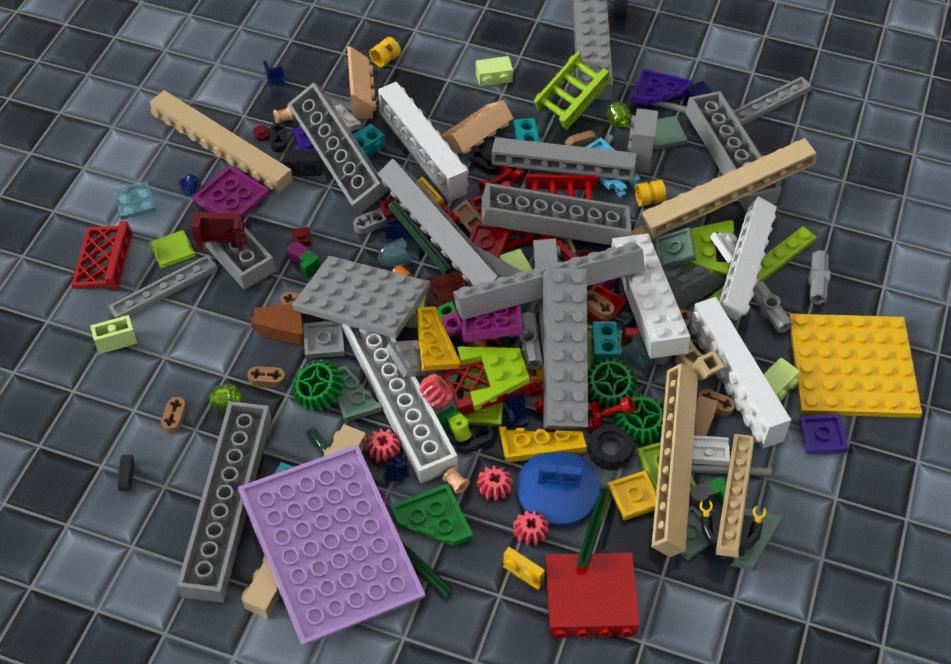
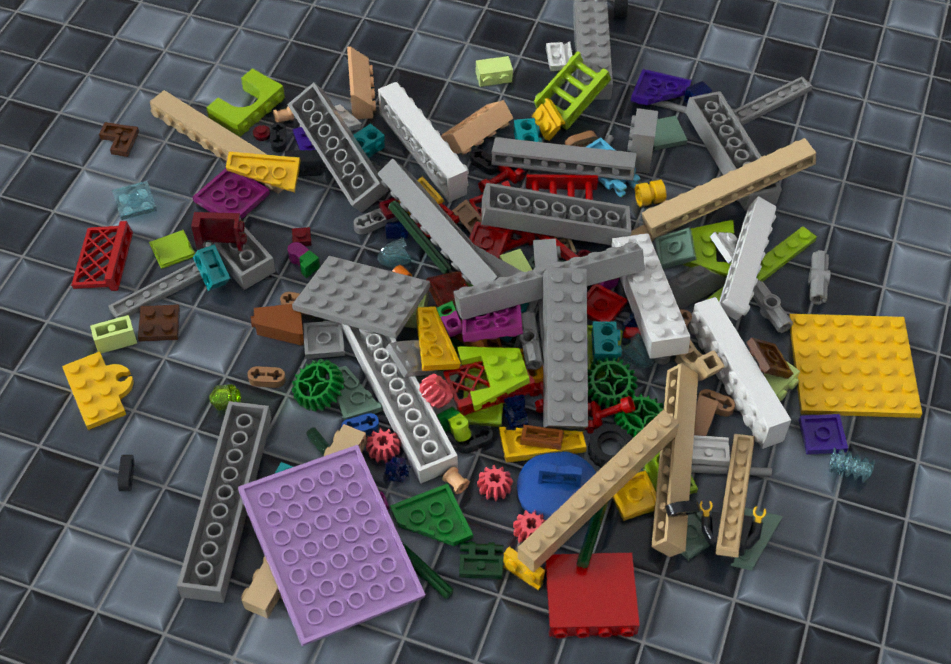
medium nougat beam [161,397,186,434] -> none
clear blue gear [178,173,201,196] -> none
clear blue panel [263,60,285,86] -> none
yellow wheel [369,37,401,68] -> none
medium nougat beam [587,290,614,320] -> none
clear neon green head [607,102,632,128] -> none
leg [689,477,726,509] -> none
none -> yellow plate [62,351,134,430]
none -> reddish brown plate [99,122,139,157]
none -> reddish brown plate [138,304,180,342]
none -> teal brick [193,244,230,291]
none -> lime arch [206,68,285,137]
none -> yellow wing [226,152,301,193]
none -> blue beam [341,413,379,435]
none -> dark green plate [459,541,503,579]
none -> tan brick [518,410,679,573]
none -> dark orange tile [520,425,564,450]
none -> yellow plate [532,98,565,141]
none -> white plate [546,42,572,71]
none -> black beam [665,500,701,517]
none -> reddish brown plate [746,337,793,379]
none -> clear light blue piece [828,447,875,483]

